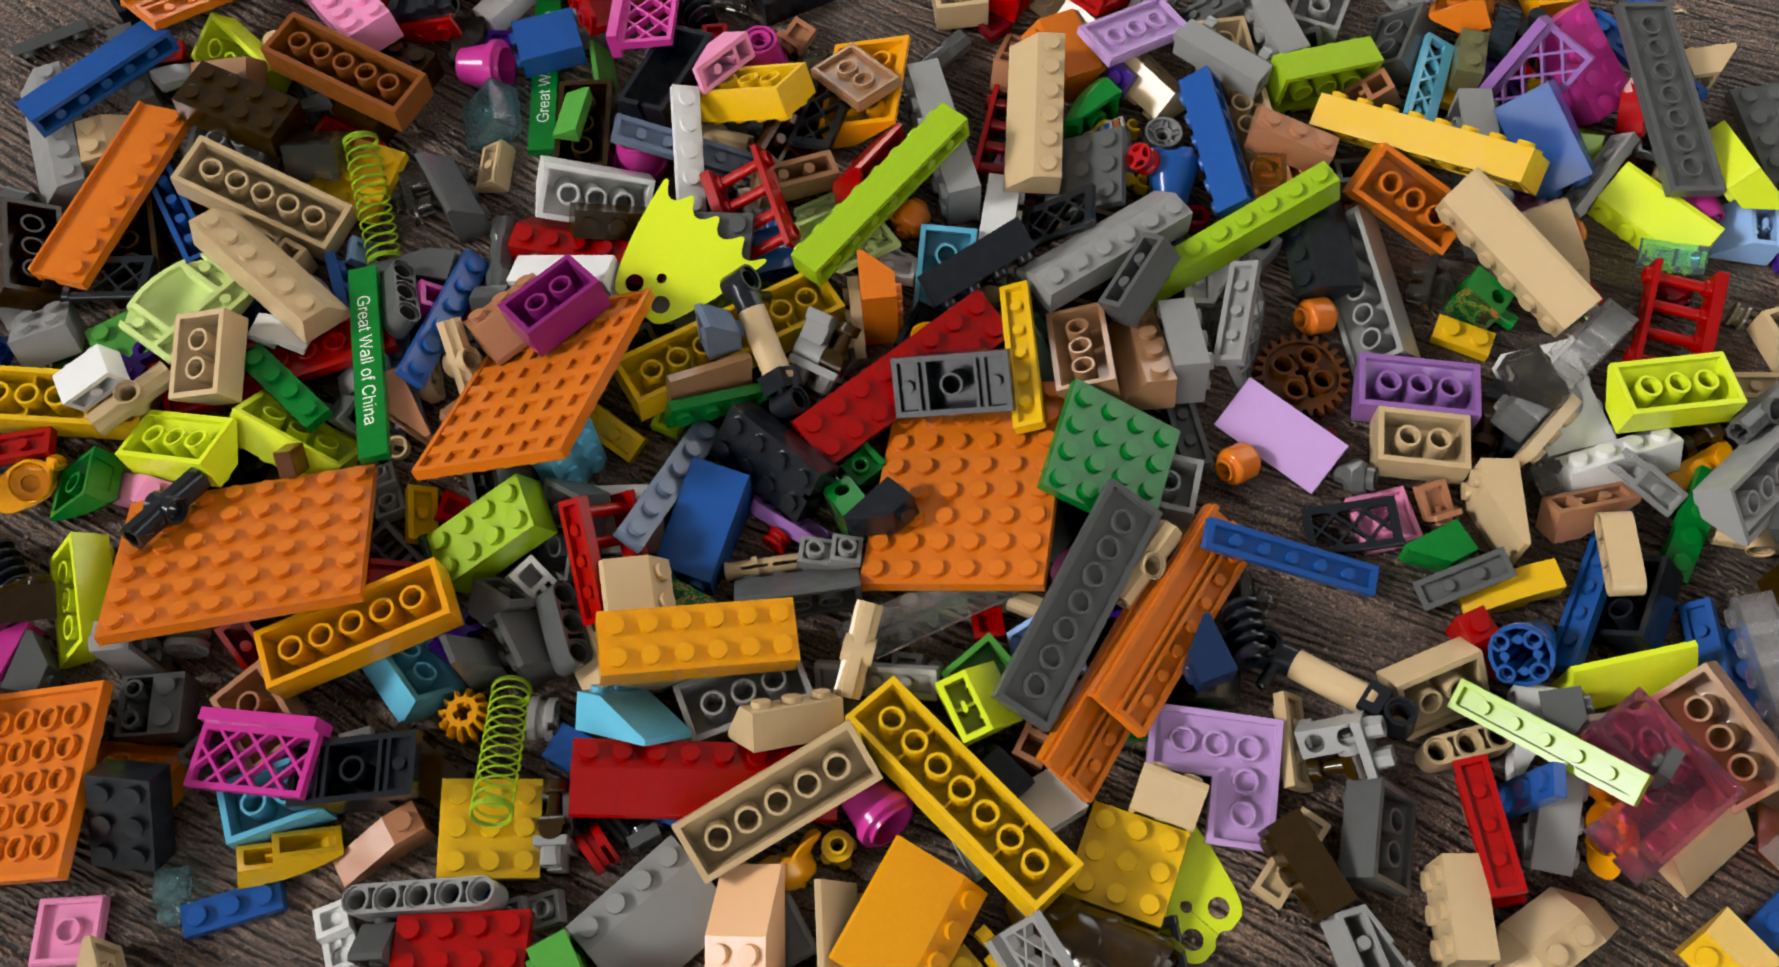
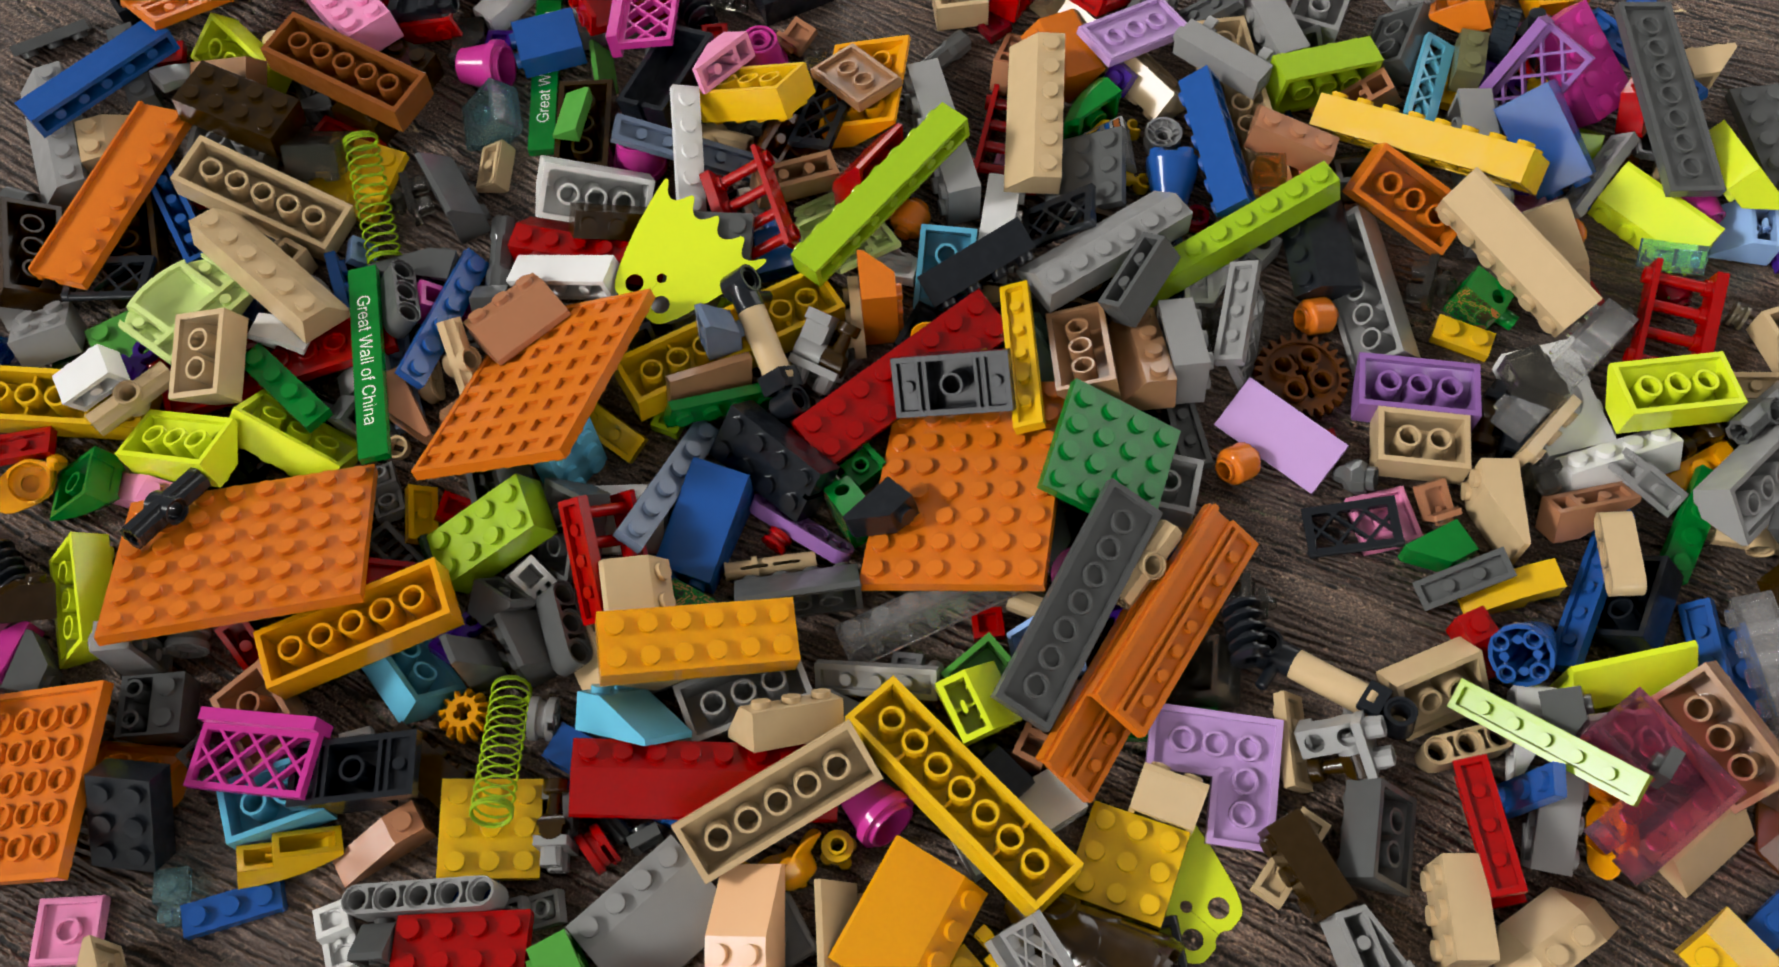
reddish brown piece [273,443,309,479] -> none
magenta brick [497,254,612,357] -> none
light grey slope [796,533,864,570] -> none
tan piece [833,599,884,701] -> none
red wheel [1126,142,1160,176] -> none
dark blue slope [1182,612,1238,693] -> none
blue plate [1200,517,1380,597] -> none

